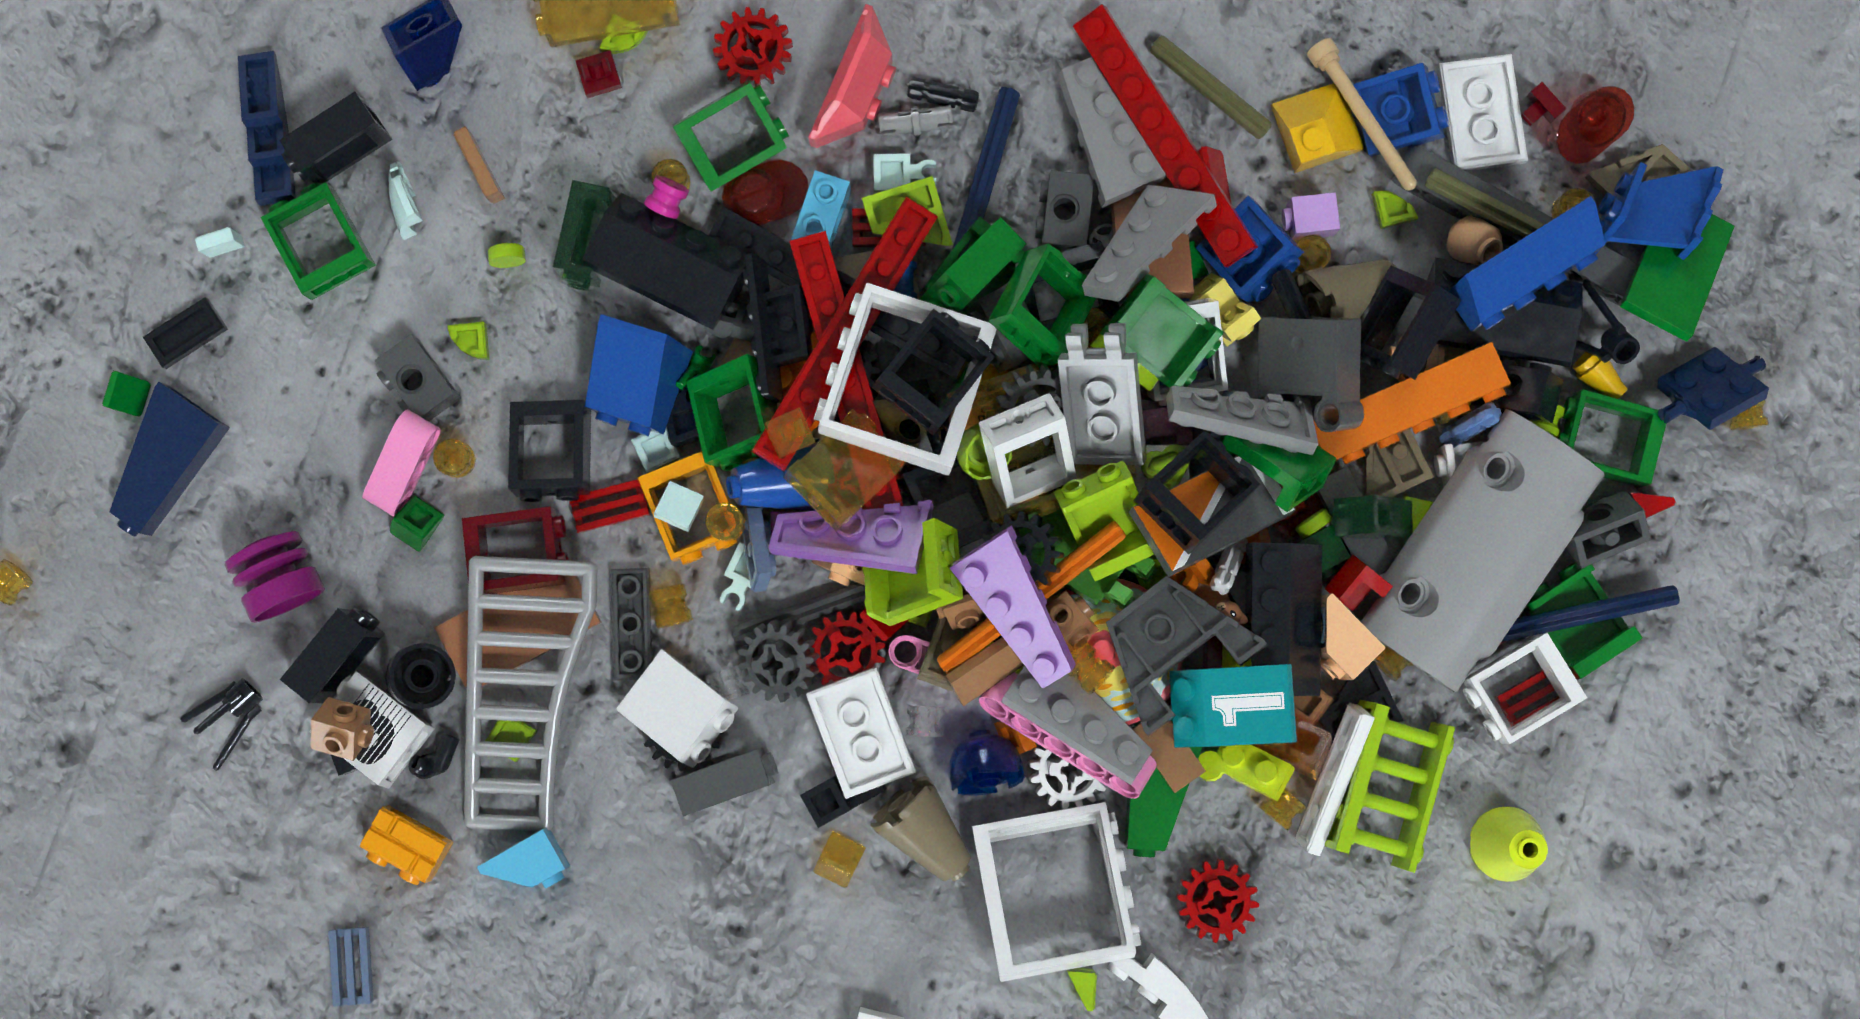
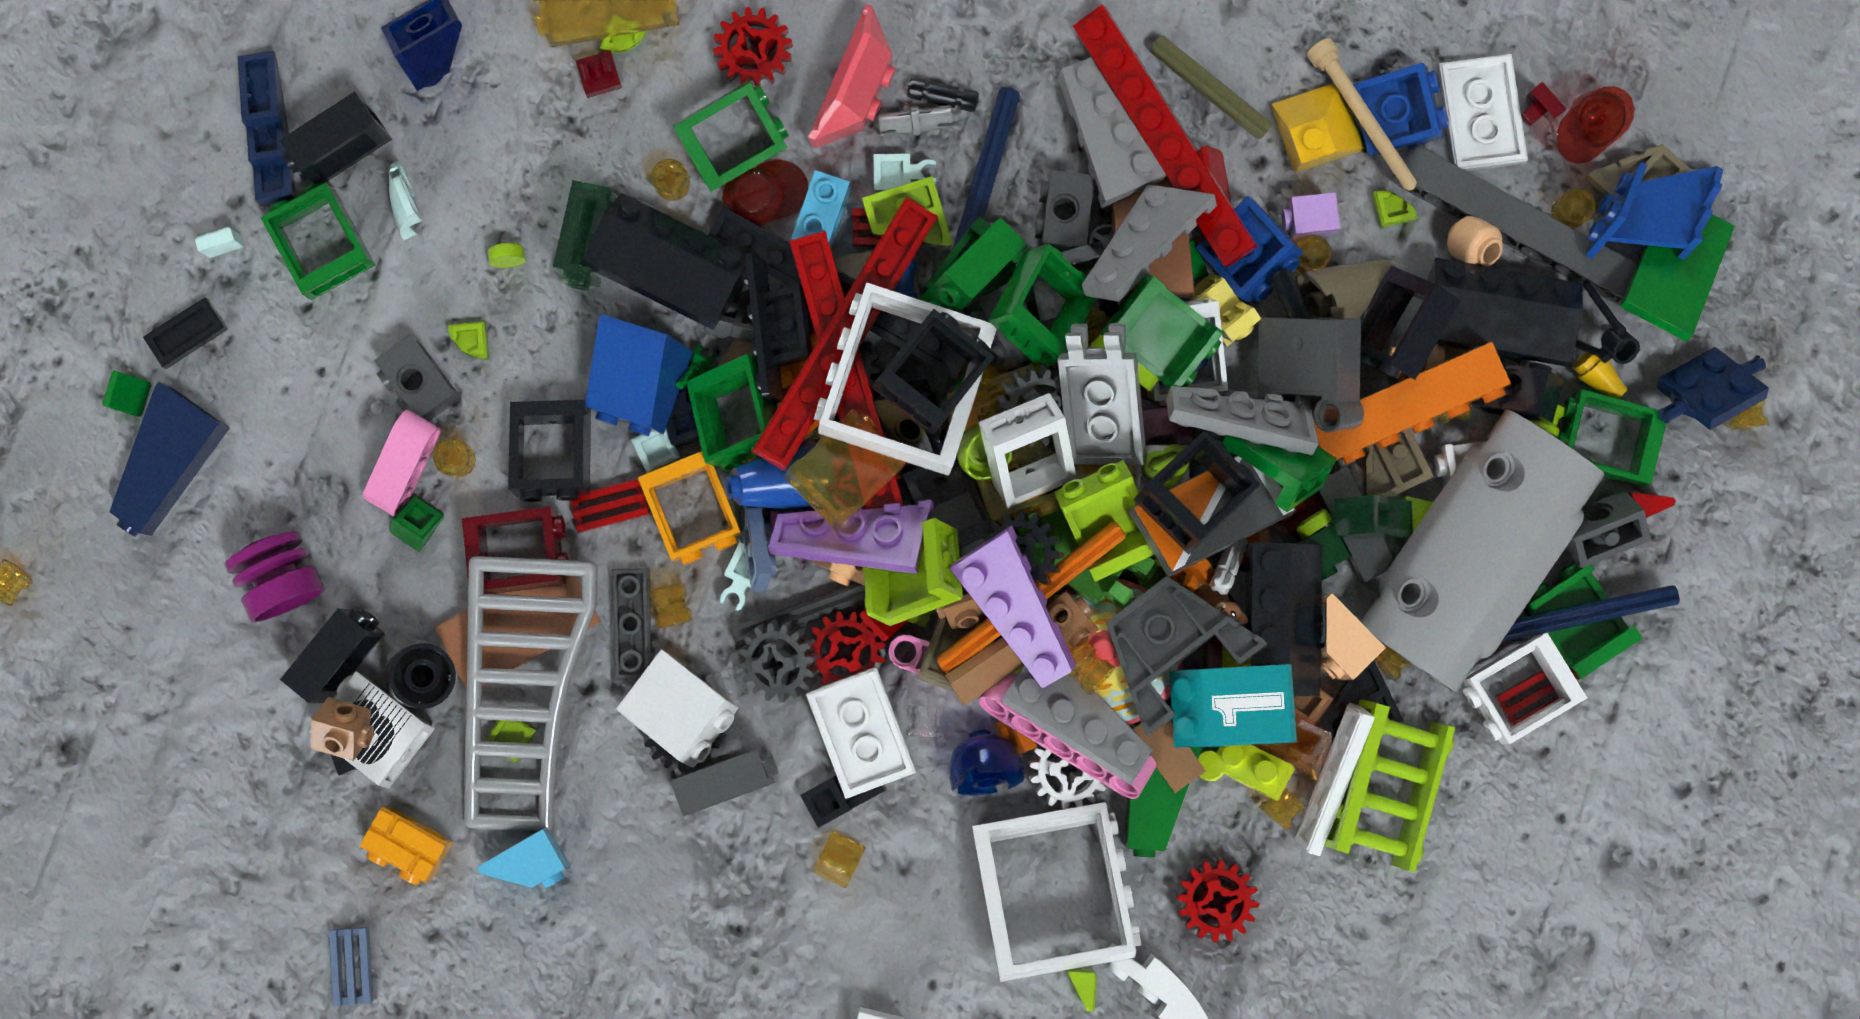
black plant [180,678,263,771] -> none
black arm [408,733,460,779] -> none
medium nougat tile [454,126,505,204] -> none
dark pink wheel [644,175,689,219] -> none
light aqua tile [654,481,704,532] -> none
clear yellow wheel [705,503,745,542] -> none
clear yellow tile [764,408,816,459] -> none
dark tan cone [871,776,971,882] -> none
red panel [1325,555,1393,611] -> none
olive axle [1425,168,1545,238] -> none
medium blue axle [1439,402,1502,448] -> none
blue slope [1449,196,1606,332] -> none
neon yellow cone [1470,806,1548,882] -> none

